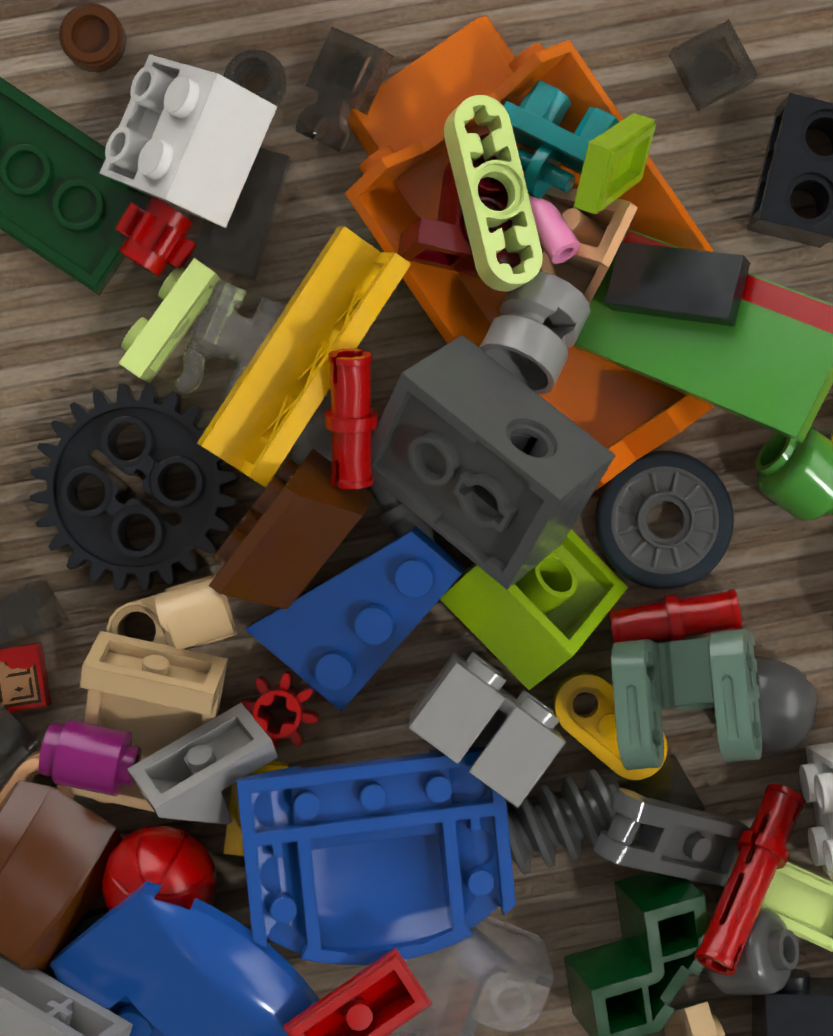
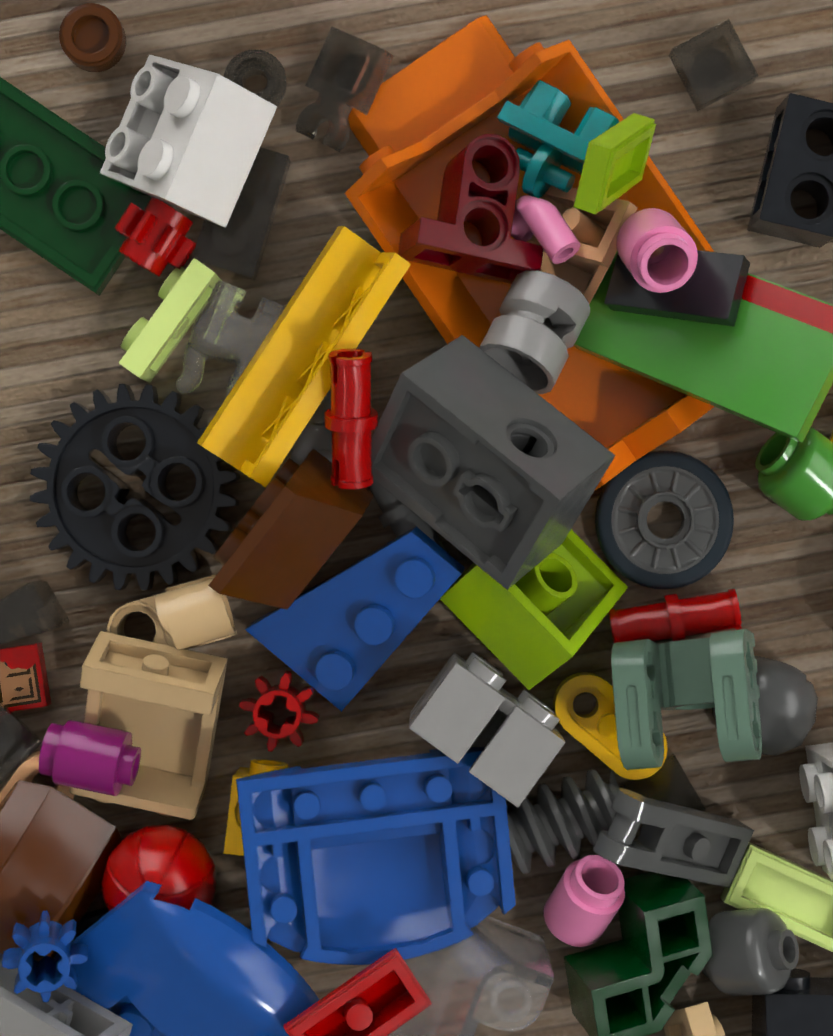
light grey slope [127,703,278,824] -> none
yellowish green beam [444,95,543,292] -> none
red pin [694,784,806,976] -> none
none -> blue gear [2,910,88,1002]
none -> bright pink brick [544,855,625,947]
none -> bright pink brick [617,208,698,293]

